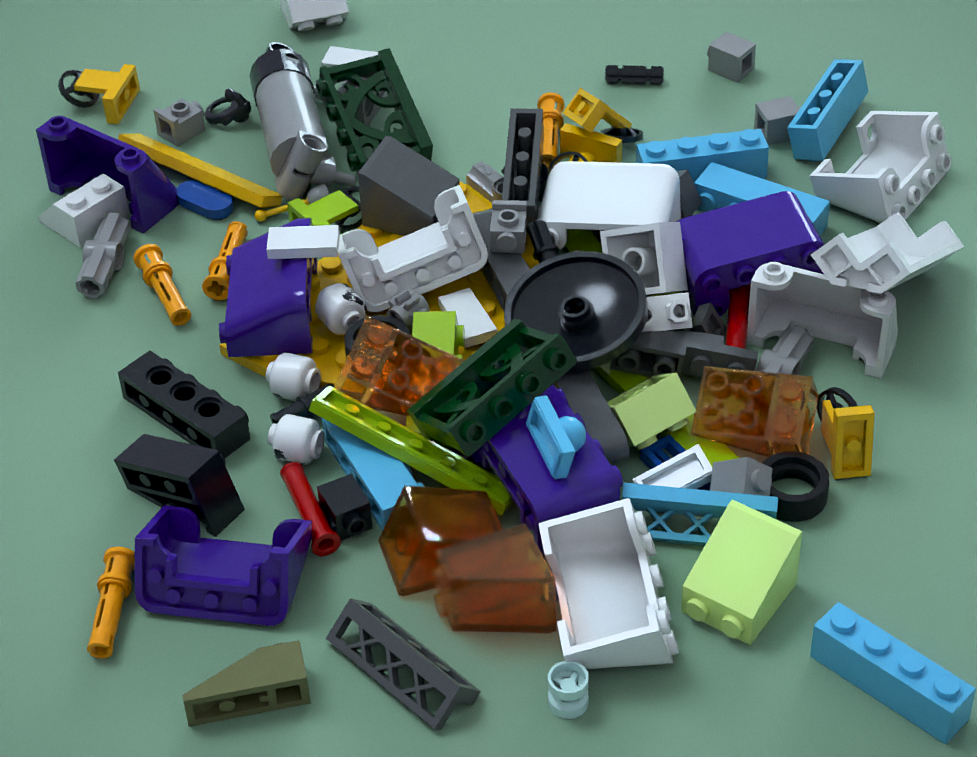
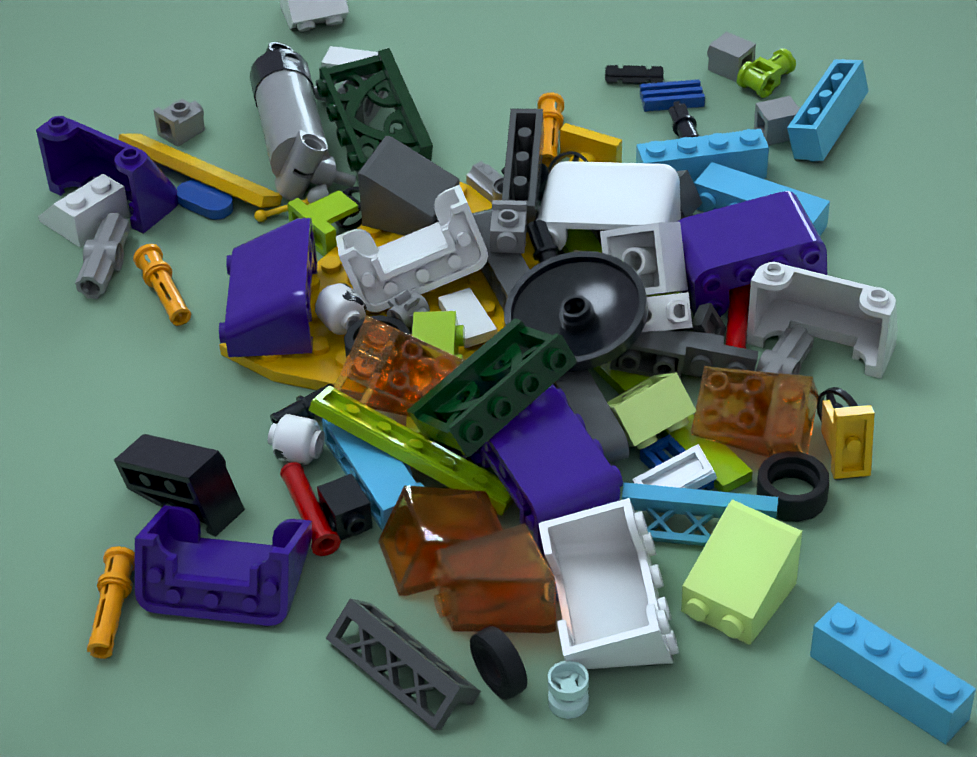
yellow piece [58,64,140,124] -> none
black brick [118,350,250,459] -> none
olive slope [182,640,311,727] -> none
light orange pin [202,221,248,301] -> none
black piece [204,88,251,126] -> none
white tile [266,225,340,259] -> none
white head [266,353,321,401] -> none
medium azure tile [526,396,586,479] -> none
yellow piece [563,88,643,143] -> none
light grey brick [710,457,773,496] -> none
white windscreen [810,111,951,223] -> none
white panel [811,213,964,294] -> none
none -> black tyre [470,626,528,700]
none -> blue tile [640,79,705,112]
none -> black axle [669,101,699,138]
none -> lime connector [736,48,796,98]

